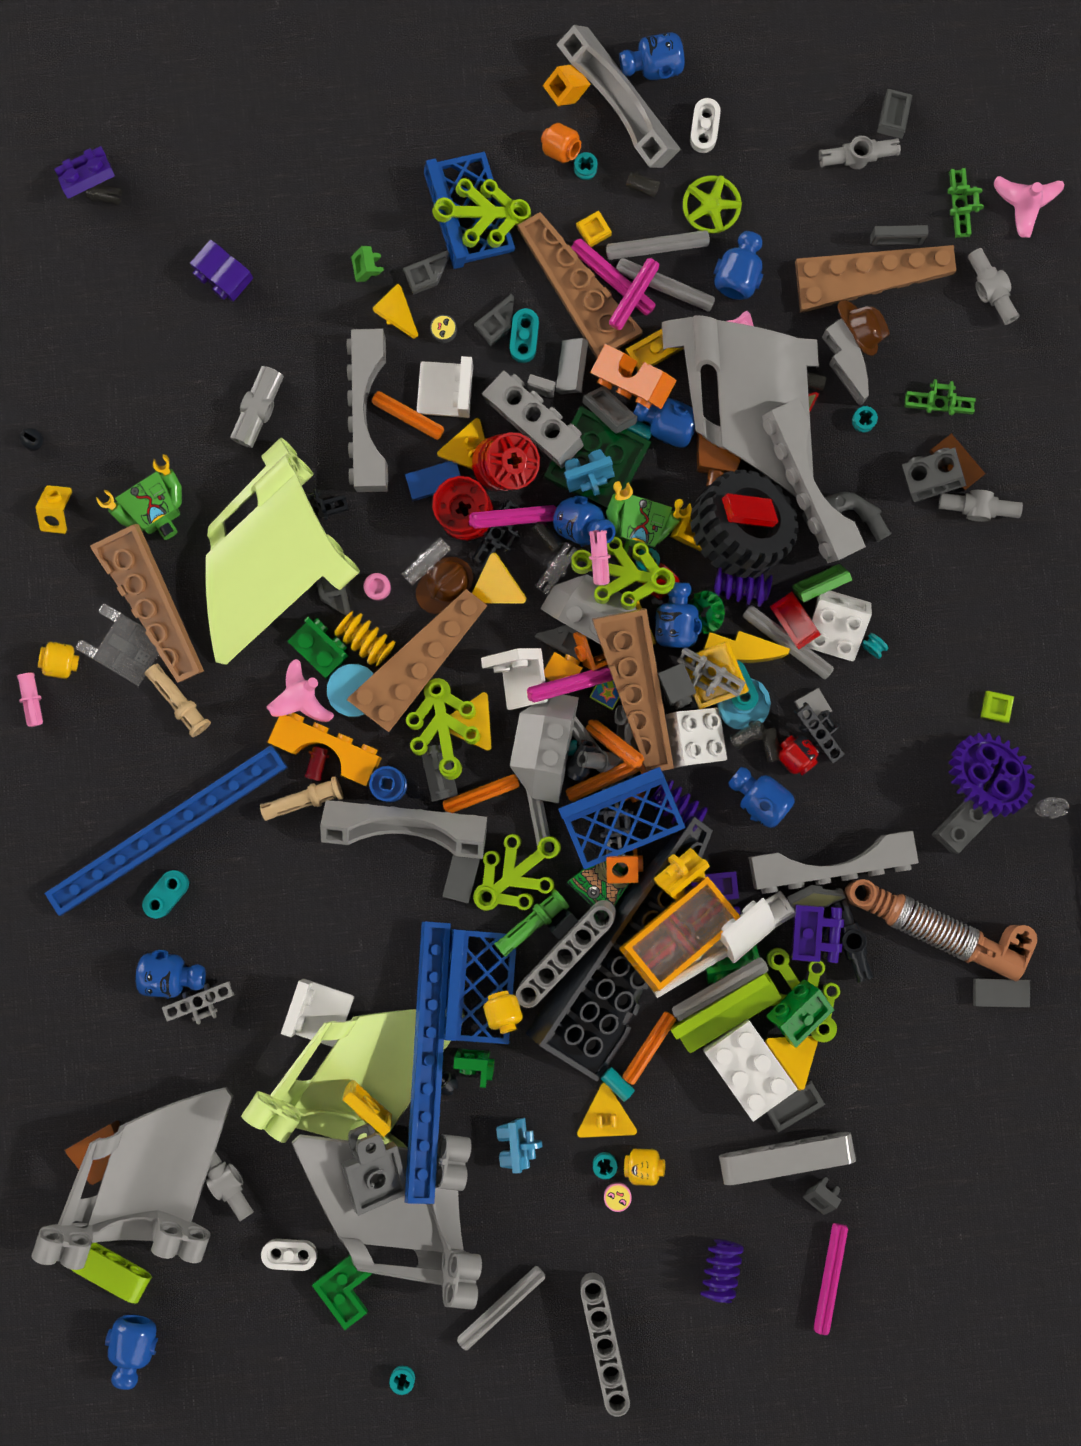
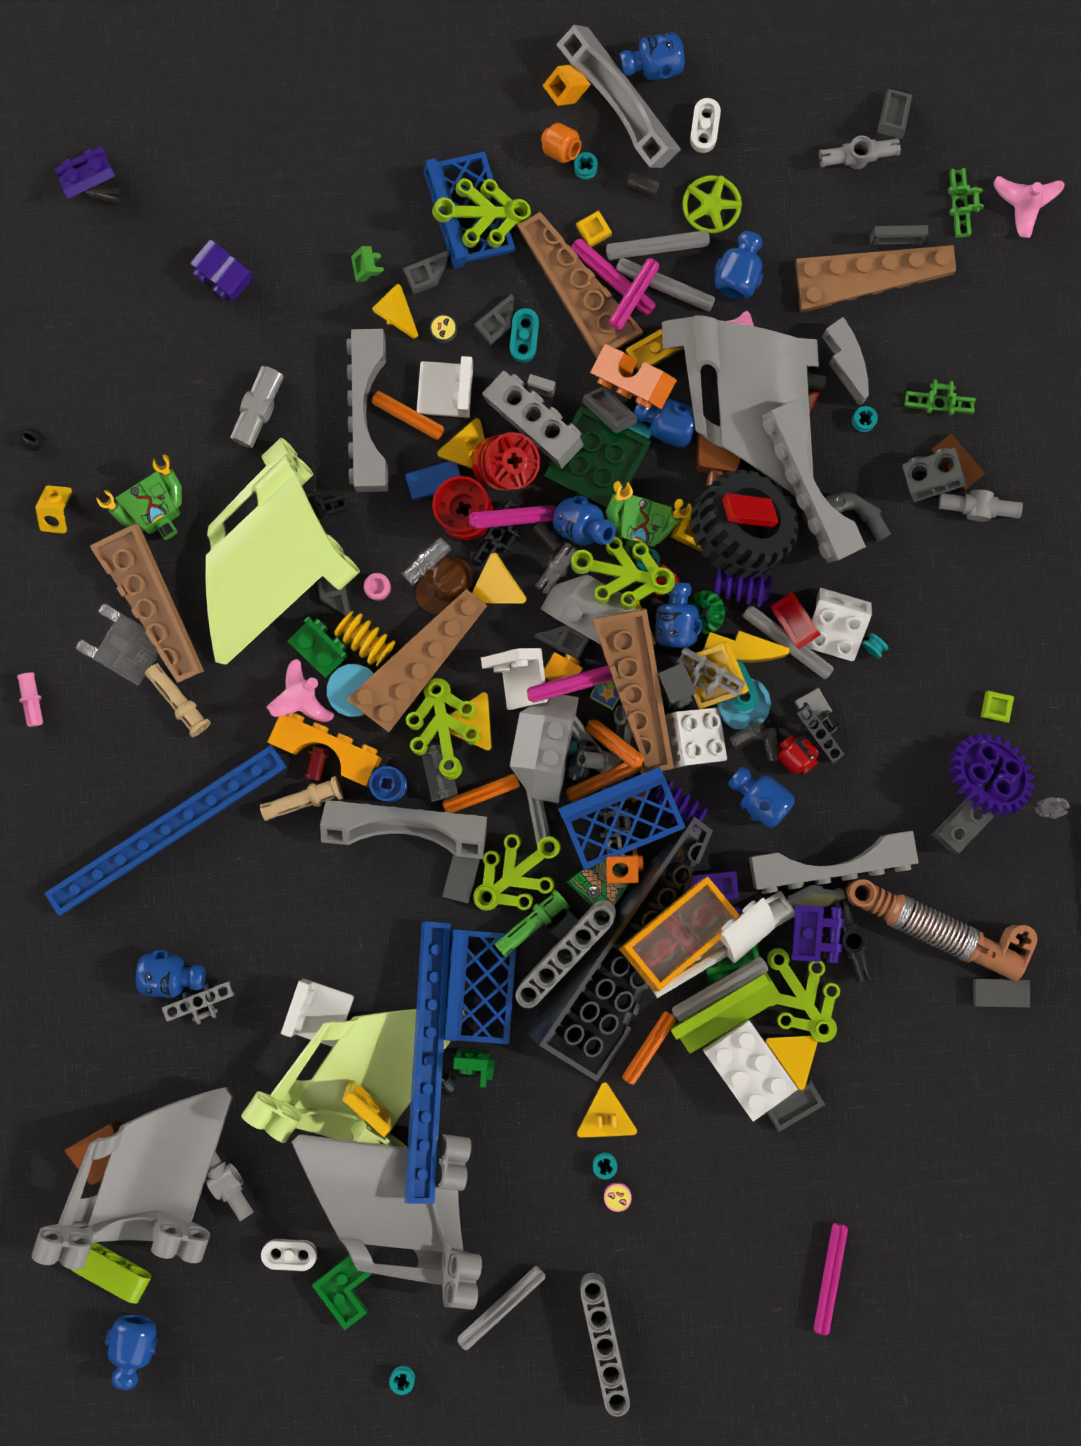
yellow head [38,642,79,679] -> none
teal plate [142,870,189,919] -> none
dark grey plate [342,1123,406,1216] -> none
yellow head [483,991,523,1034] -> none
dark azure hips [496,1118,543,1173] -> none
tile [555,338,588,394] -> none
dark azure hips [564,449,615,496] -> none
orange bracket [573,632,608,671] -> none
bright pink axle [589,530,611,585] -> none
teal piece [600,1067,635,1102] -> none
yellow head [624,1149,665,1186] -> none
yellow hips [654,848,710,900] -> none
dark purple piece [701,1239,744,1303] -> none
light grey beam [719,1132,856,1185] -> none
green bracket [766,980,834,1048] -> none
bright green tile [792,564,852,602] -> none
dark grey tile [802,1177,841,1215] -> none
reddish brown piece [838,300,889,356] -> none
light grey pin [968,248,1019,325] -> none

